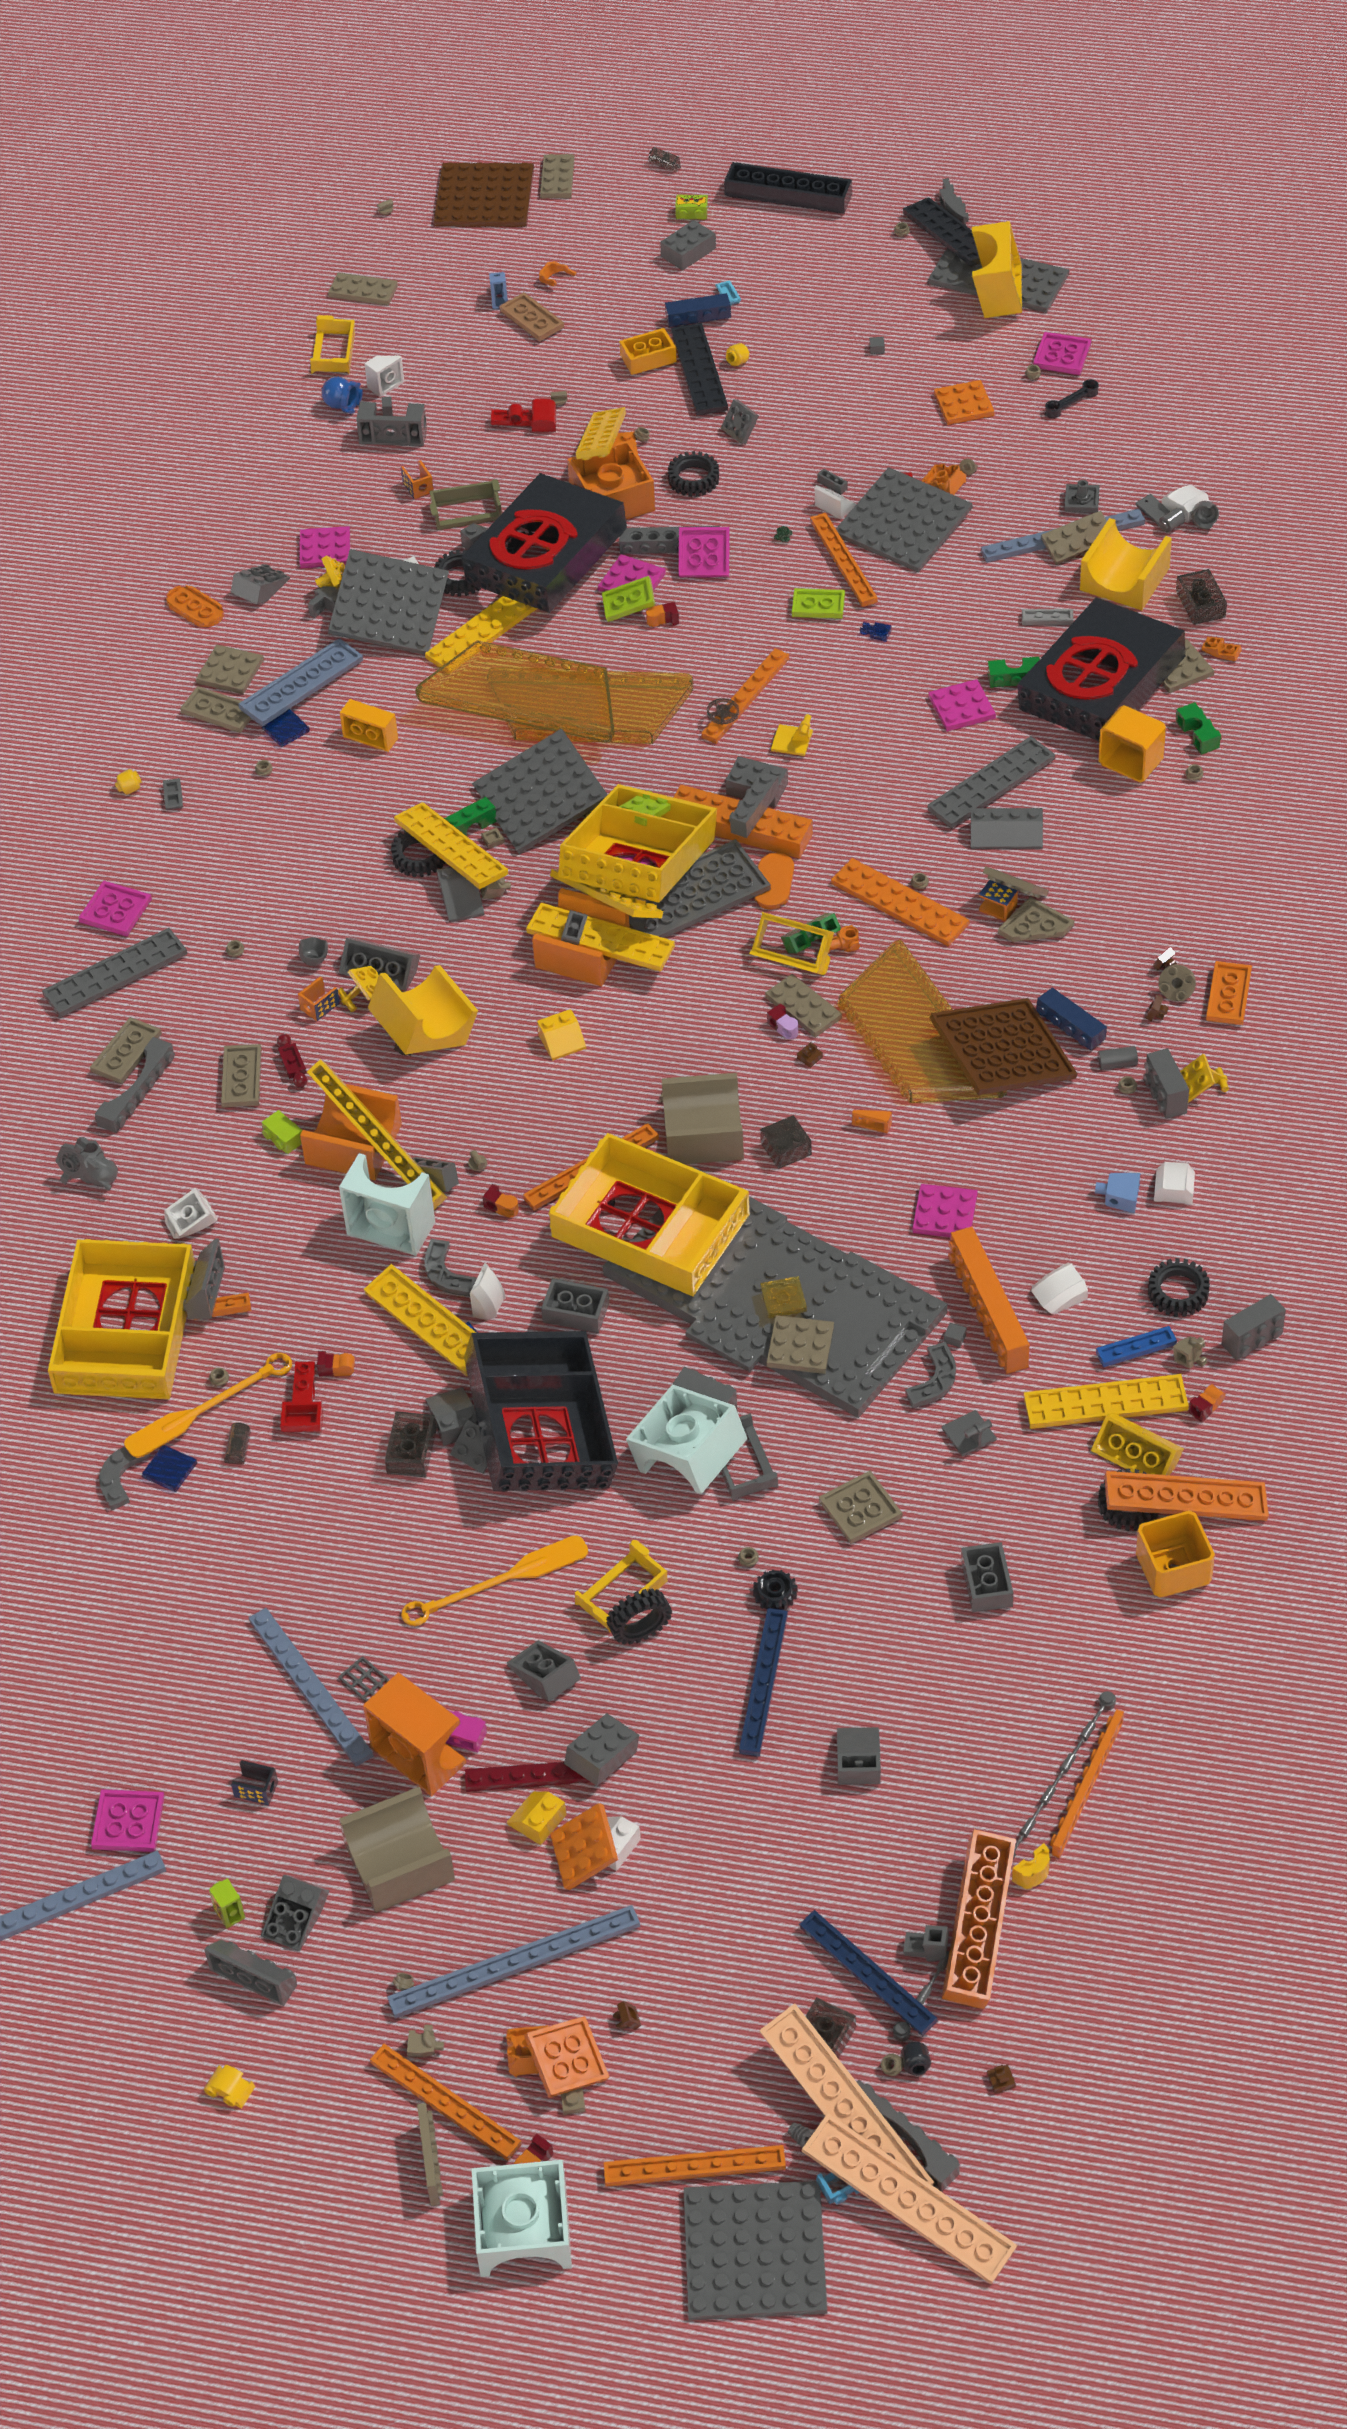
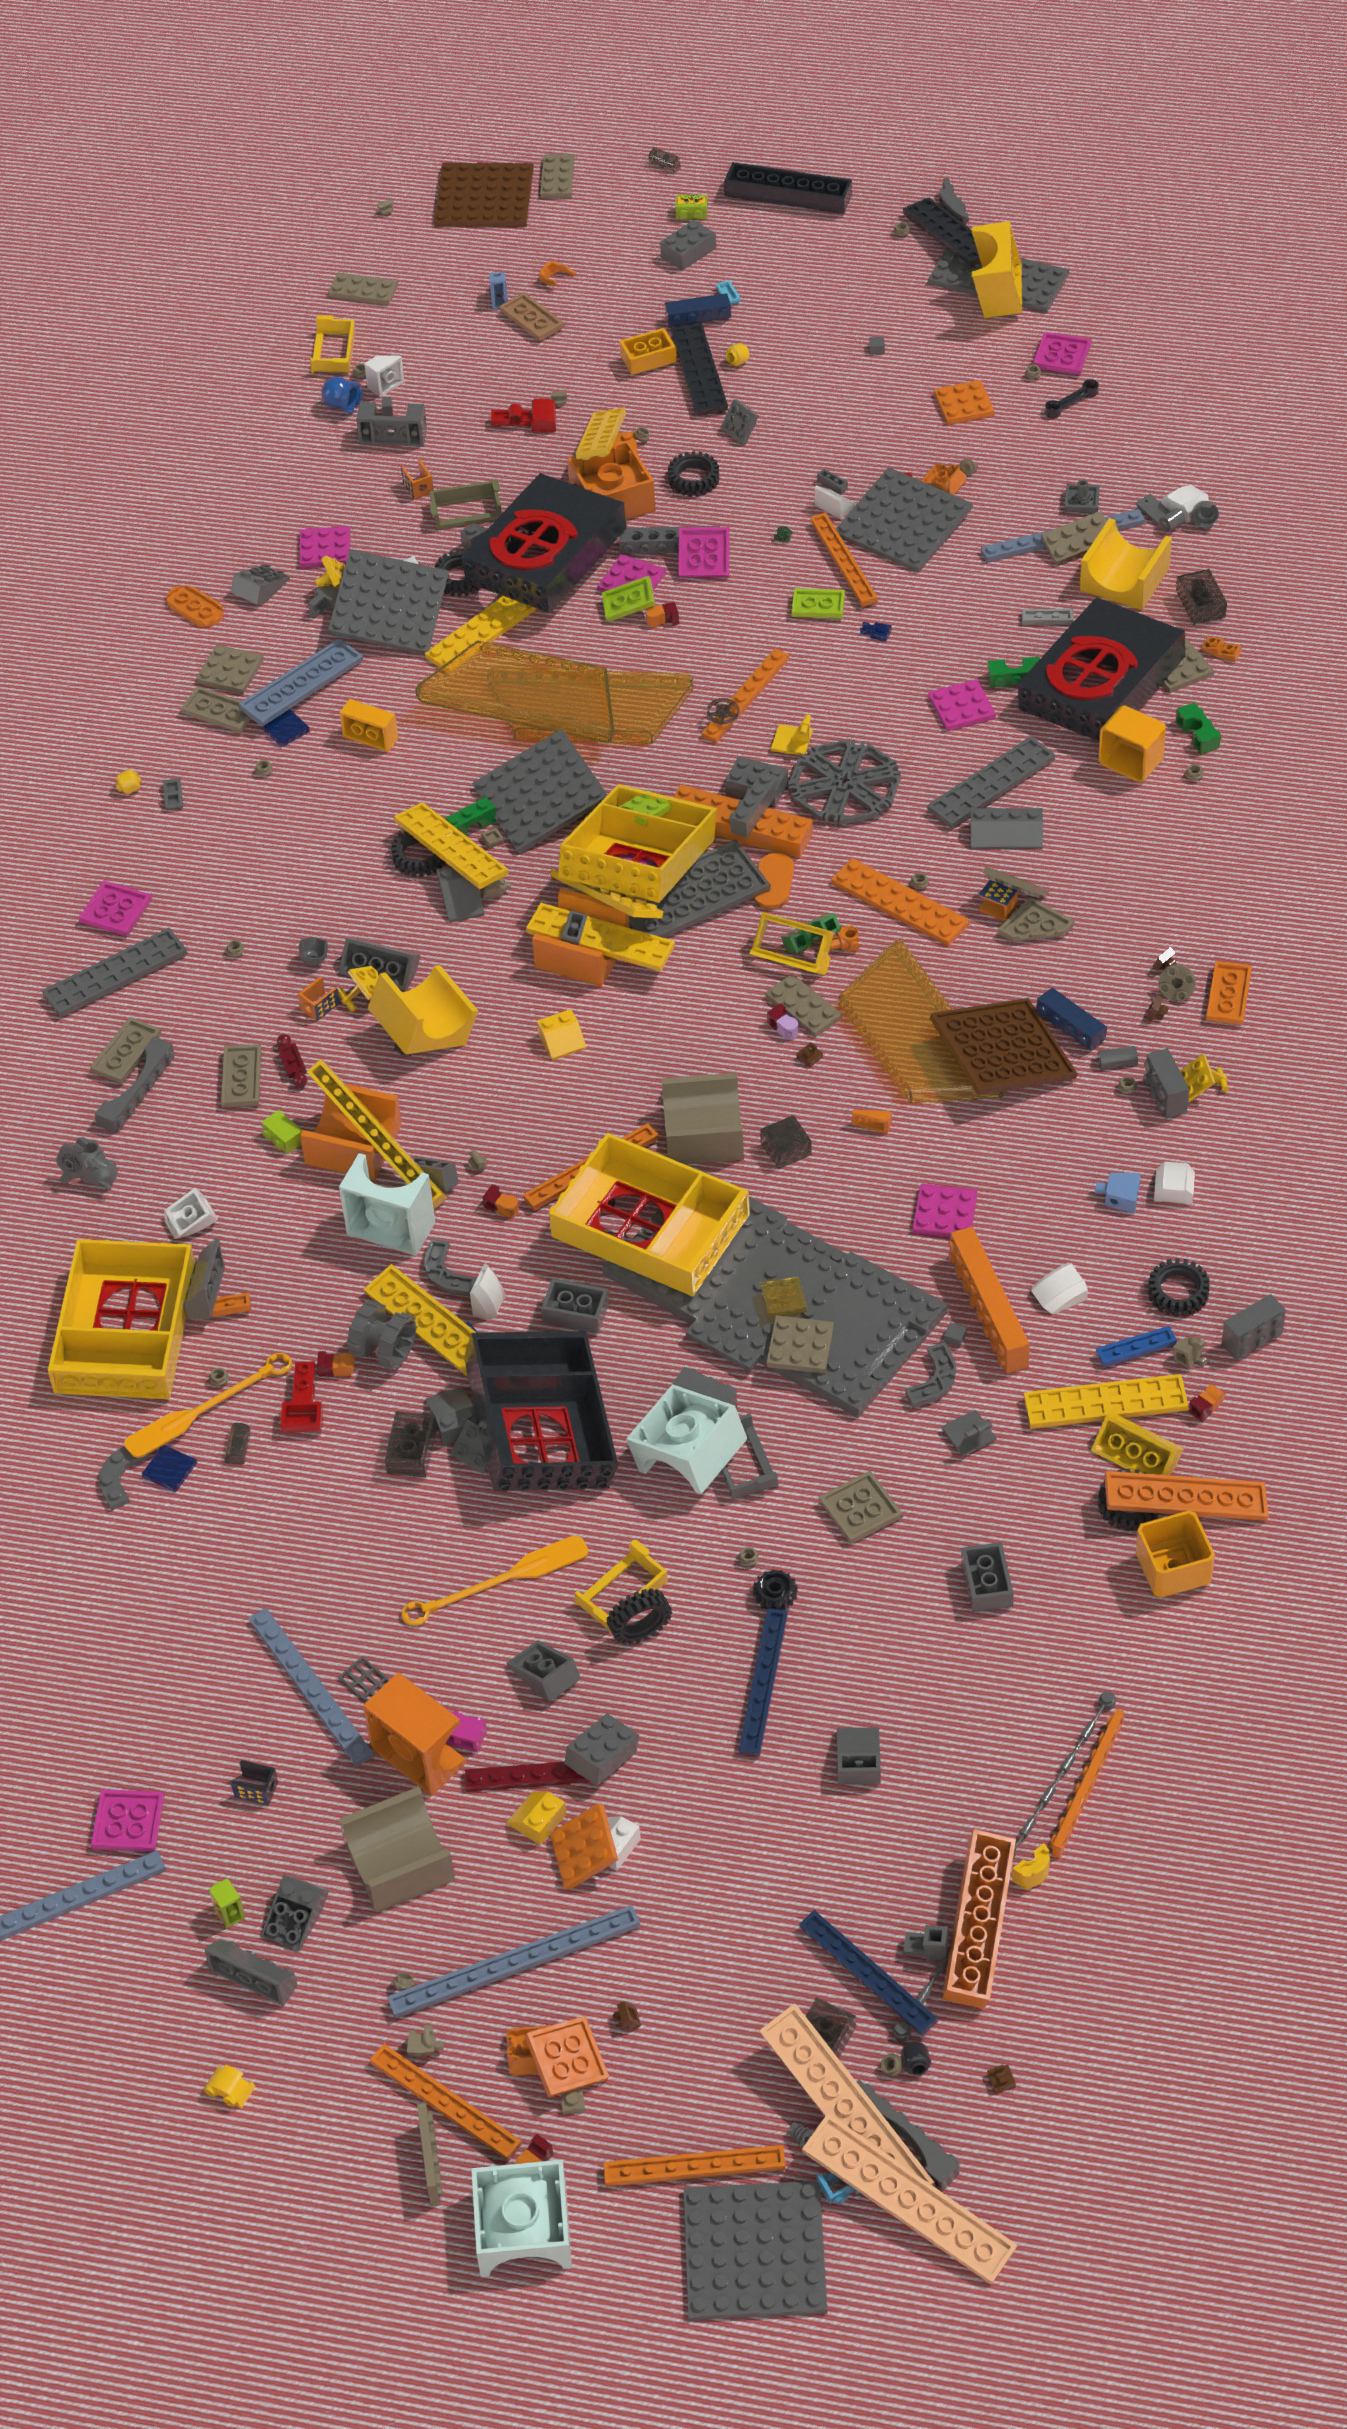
none -> dark grey piece [346,1300,418,1370]
none -> dark tan plate [353,363,366,378]
none -> dark grey plate [788,739,901,826]

